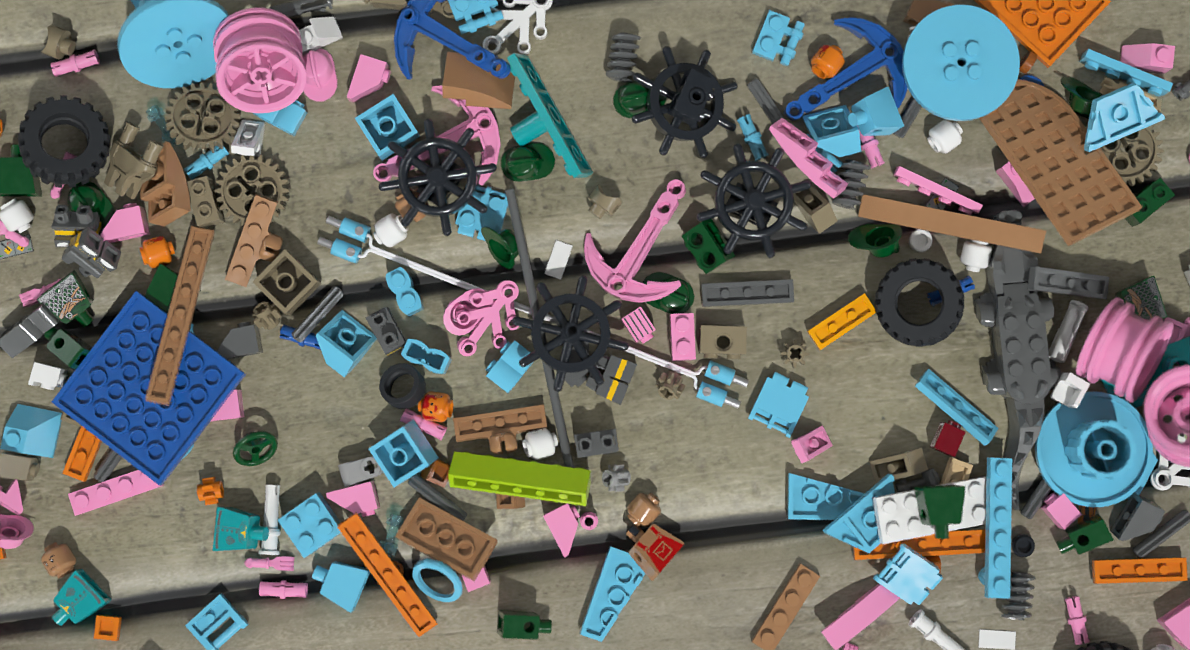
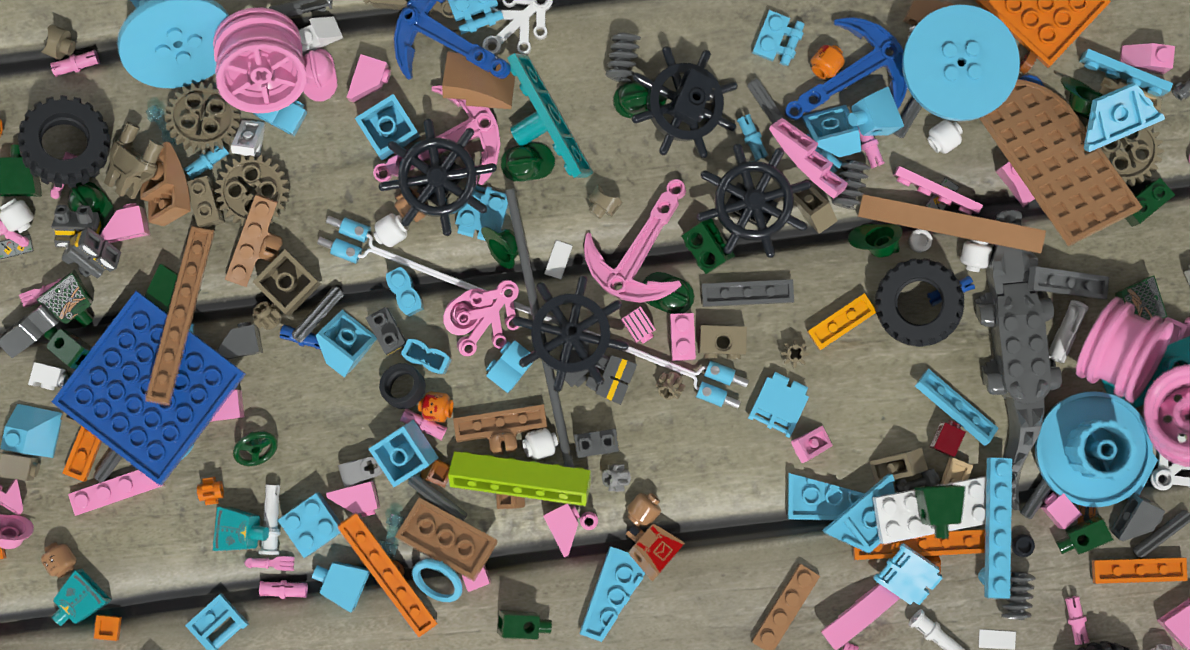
orange head [139,236,175,268] -> none
white panel [1050,372,1090,408] -> none

